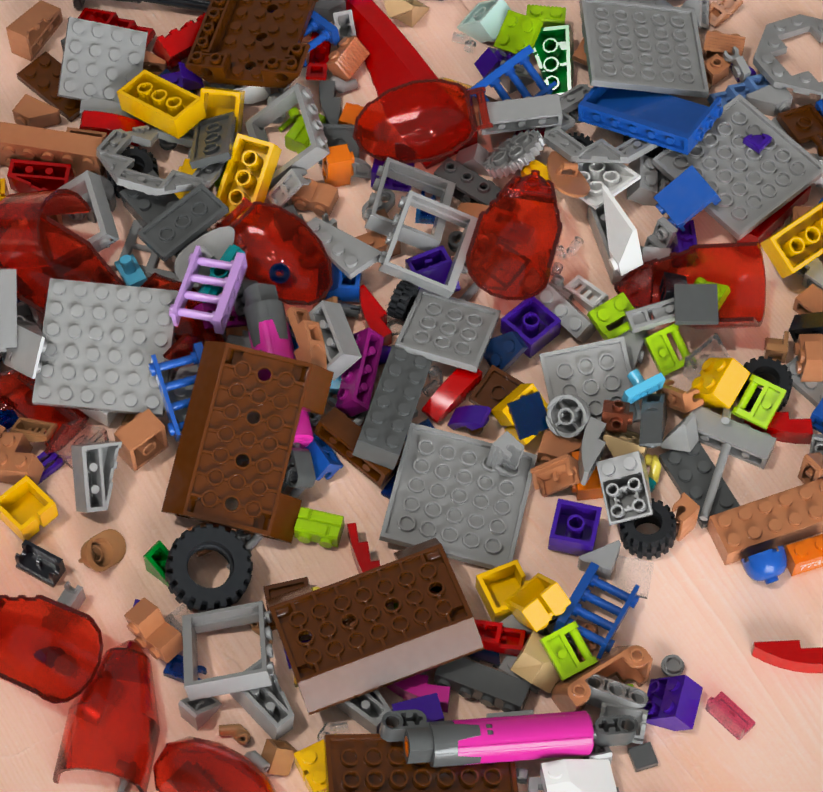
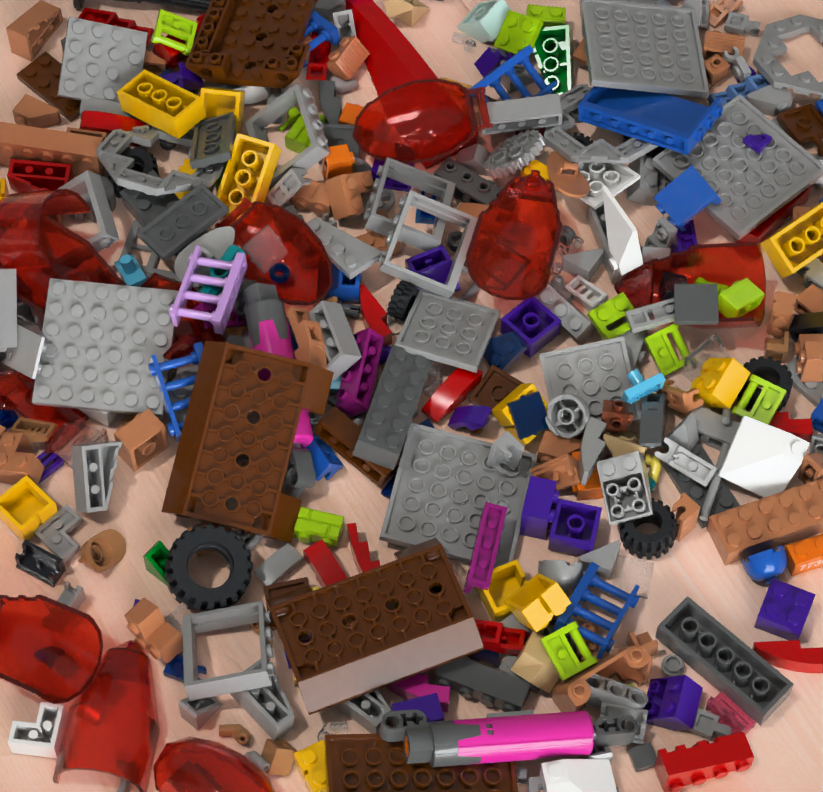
none -> white brick [8,702,67,759]
none -> light grey plate [34,504,83,563]
none -> lime plate [151,9,198,56]
none -> clear piece [242,225,289,274]
none -> light grey slope [254,543,304,586]
none -> red slope [303,539,347,587]
none -> nougat brick [325,171,375,220]
none -> magenta fence [463,502,507,594]
none -> dark purple brick [520,476,560,540]
none -> light grey cylinder [538,560,583,594]
none -> dark grey bush [556,225,577,246]
none -> light grey slope [561,248,604,281]
none -> nougat panel [626,631,659,656]
none -> light grey plate [654,437,718,488]
none -> red wedge [654,732,754,792]
none -> dark grey brick [655,596,794,726]
none -> light grey plate [689,708,733,740]
none -> lime brick [718,277,765,322]
none -> white slope [718,416,810,498]
none -> light grey plate [724,11,761,37]
none -> dark purple brick [754,578,816,640]
none -> nougat brick [766,291,797,338]

